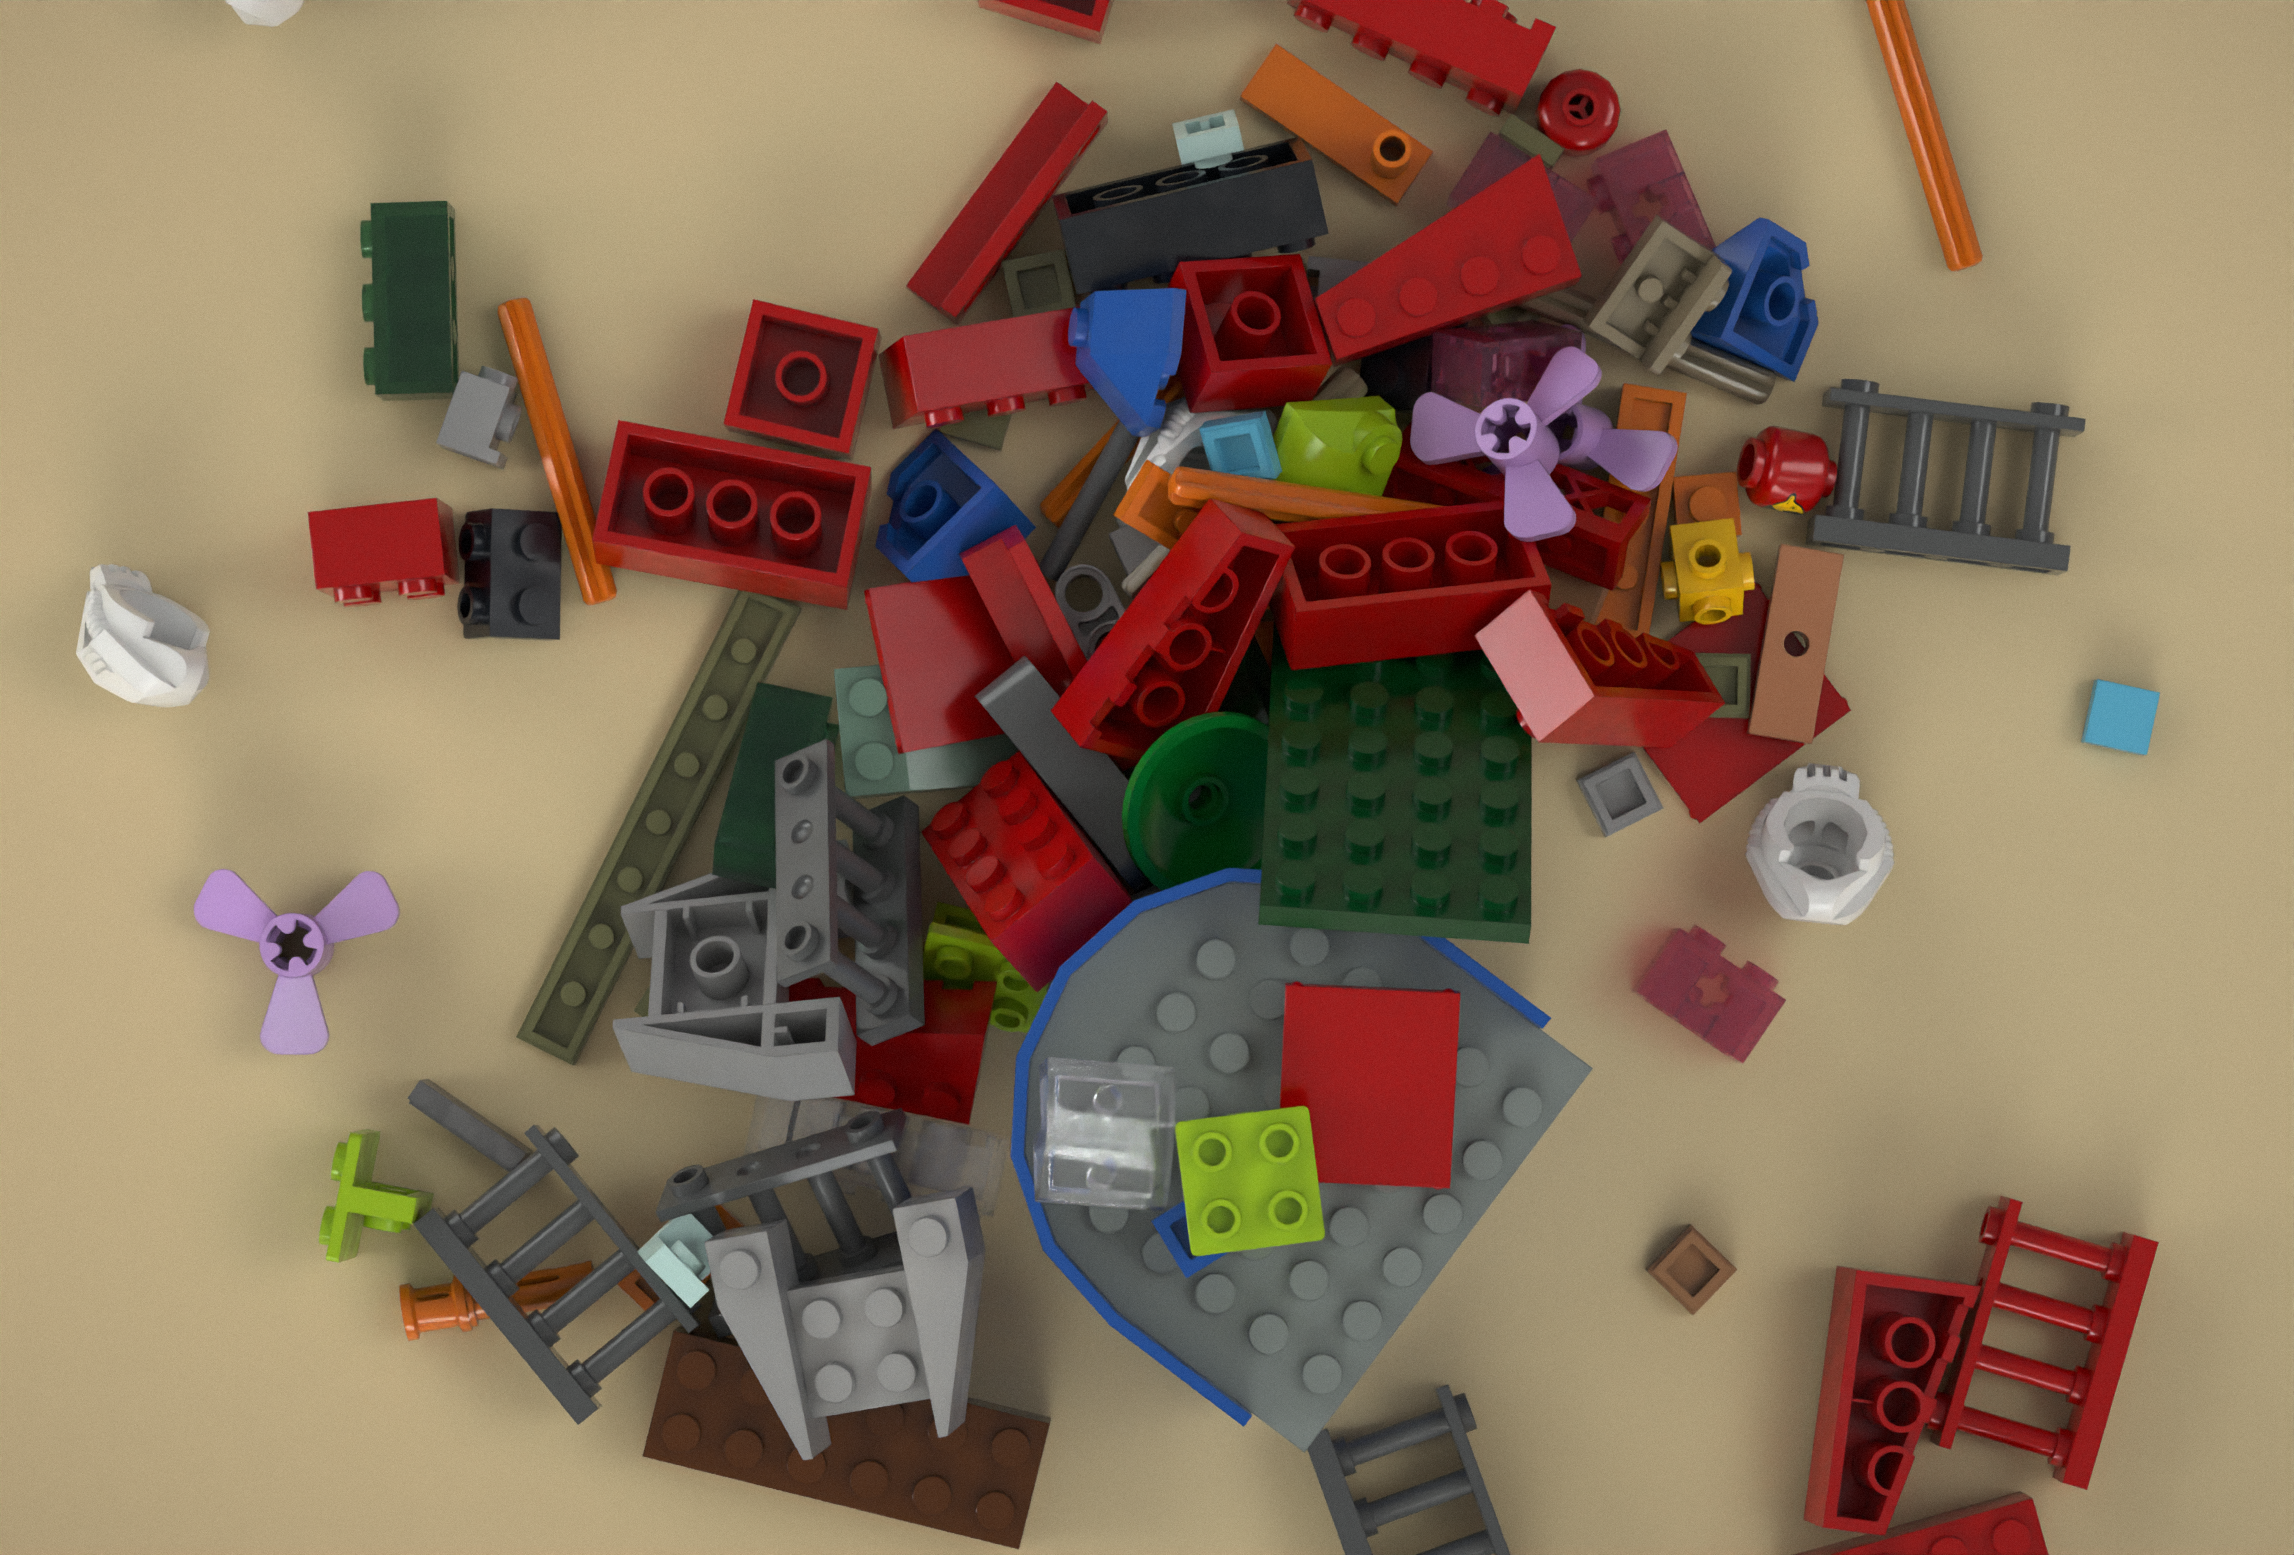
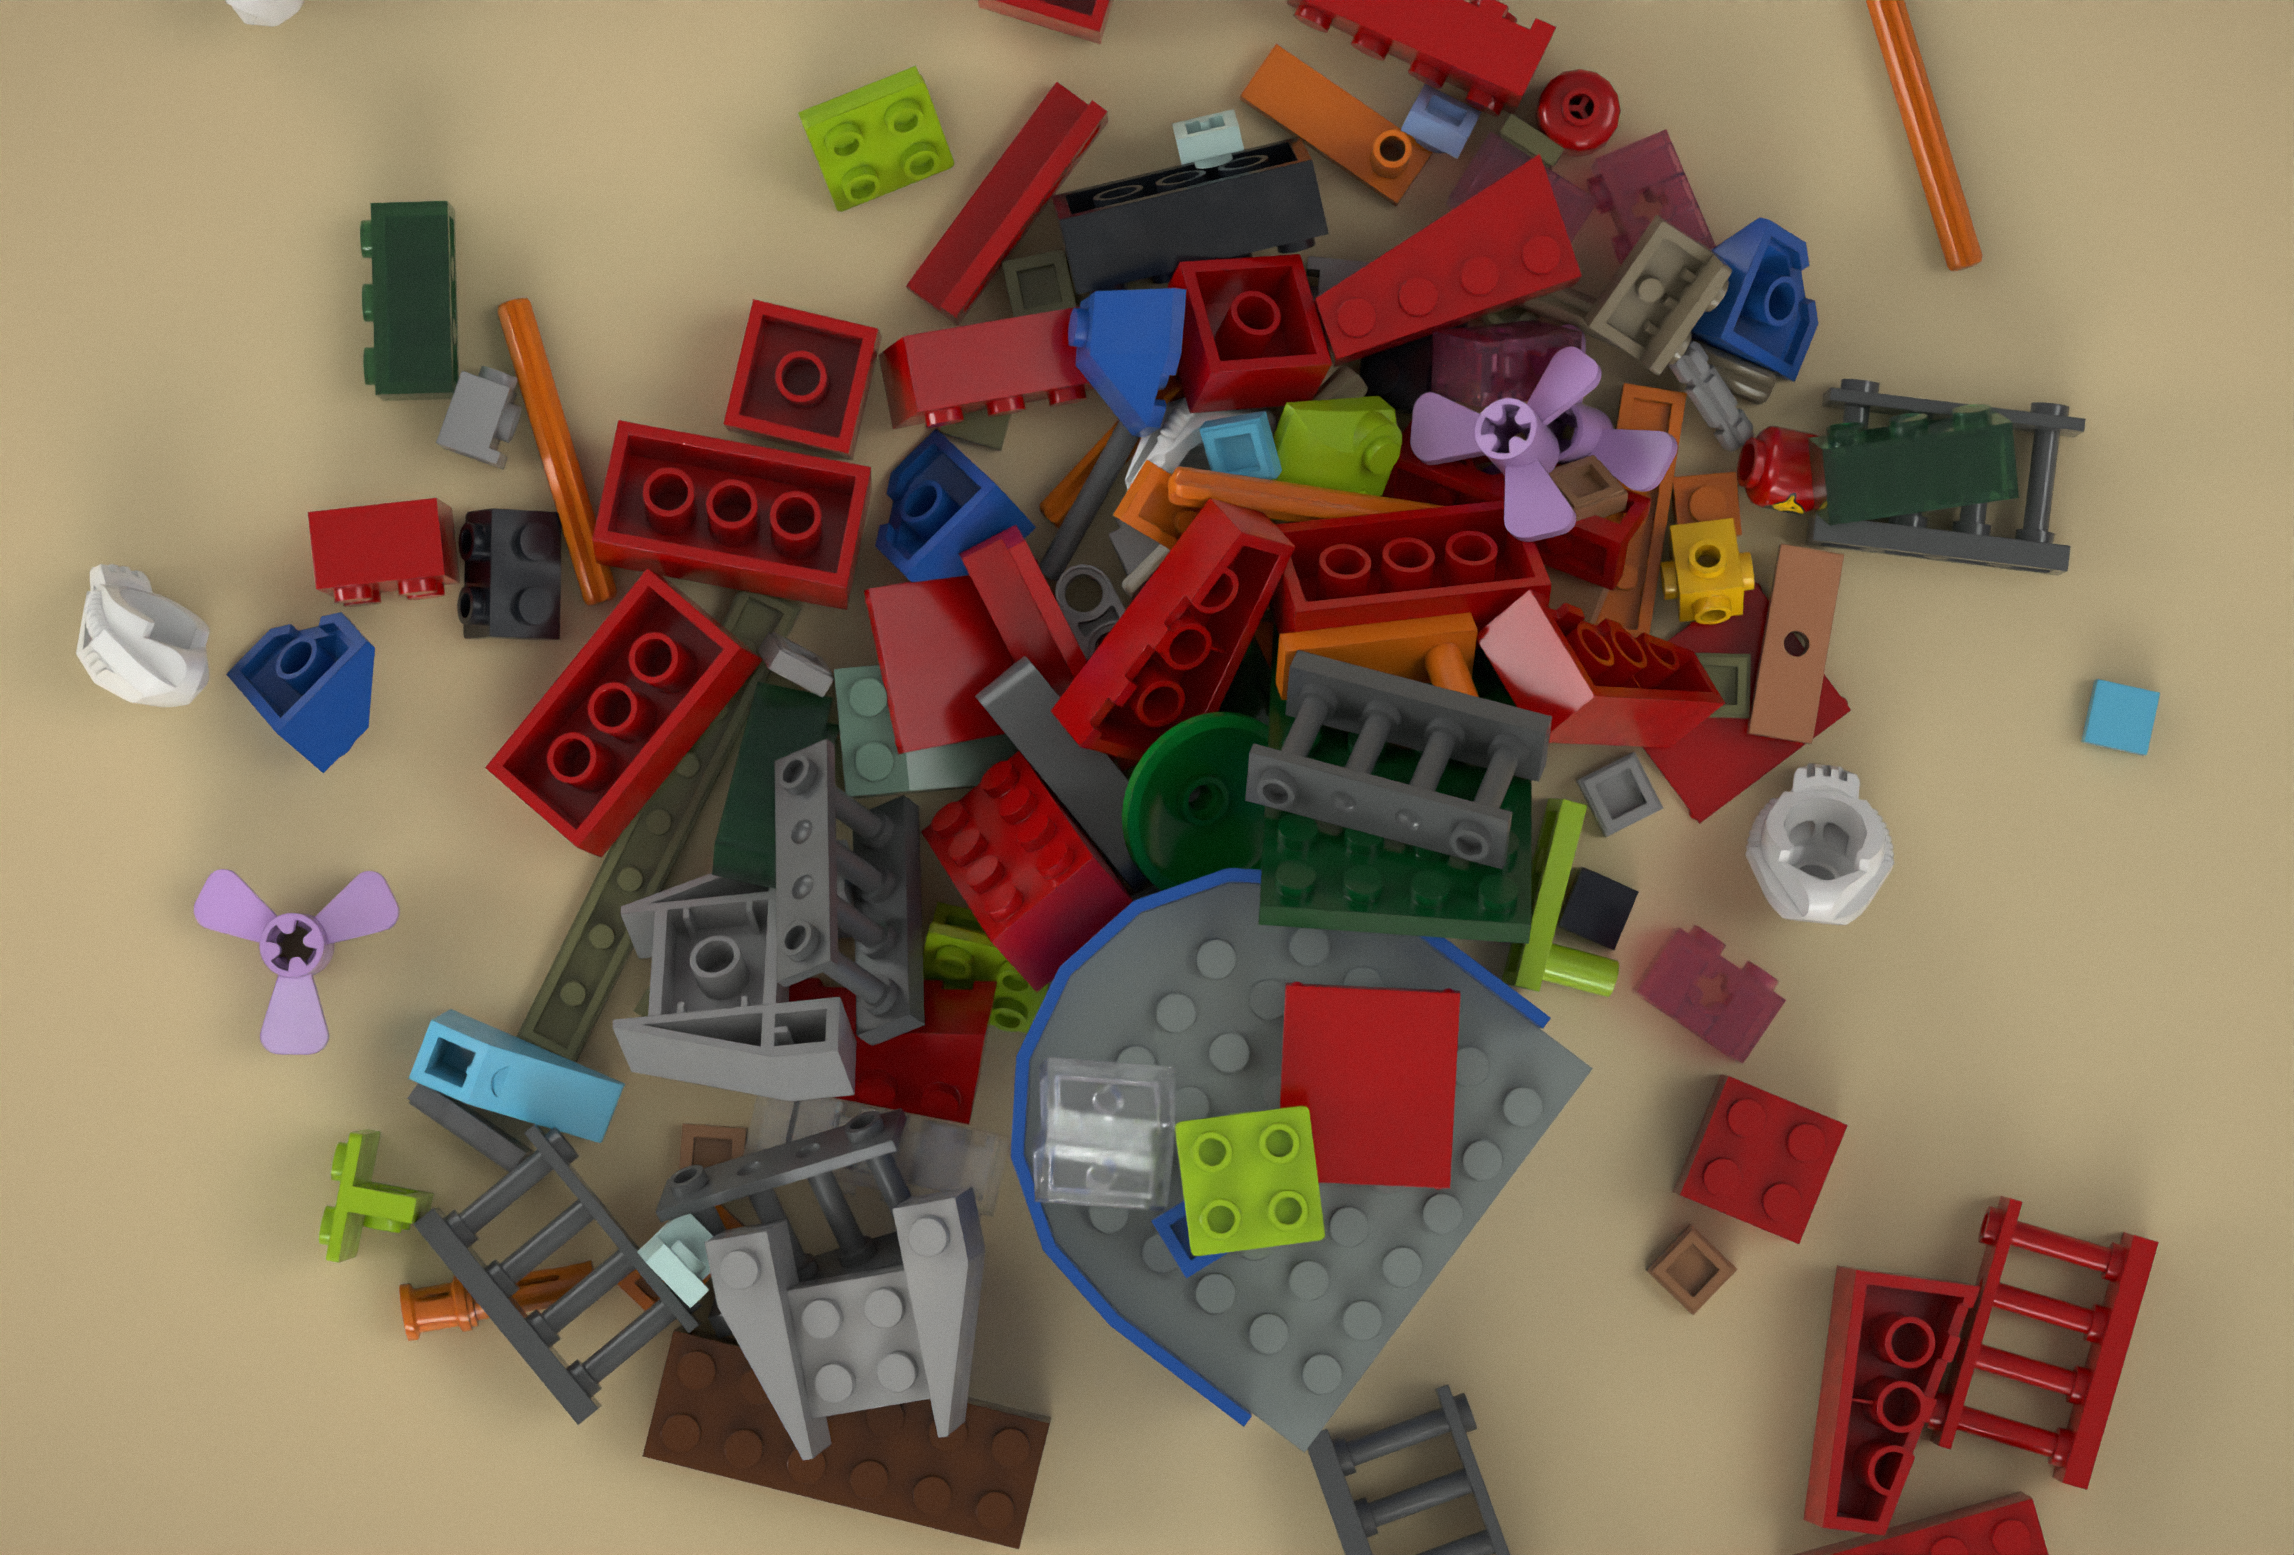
none -> blue slope [226,612,375,773]
none -> medium azure slope [408,1009,625,1143]
none -> red brick [485,568,763,858]
none -> medium nougat tile [679,1123,748,1170]
none -> light grey tile [757,632,834,698]
none -> lime bracket [798,66,955,212]
none -> dark grey fence [1245,650,1552,869]
none -> orange piece [1276,612,1479,700]
none -> light blue plate [1401,84,1481,159]
none -> lime piece [1502,798,1619,997]
none -> medium nougat tile [1549,455,1628,521]
none -> black slope [1556,867,1639,951]
none -> light grey axle [1669,340,1754,452]
none -> red brick [1673,1074,1848,1244]
none -> clear green brick [1808,404,2019,525]

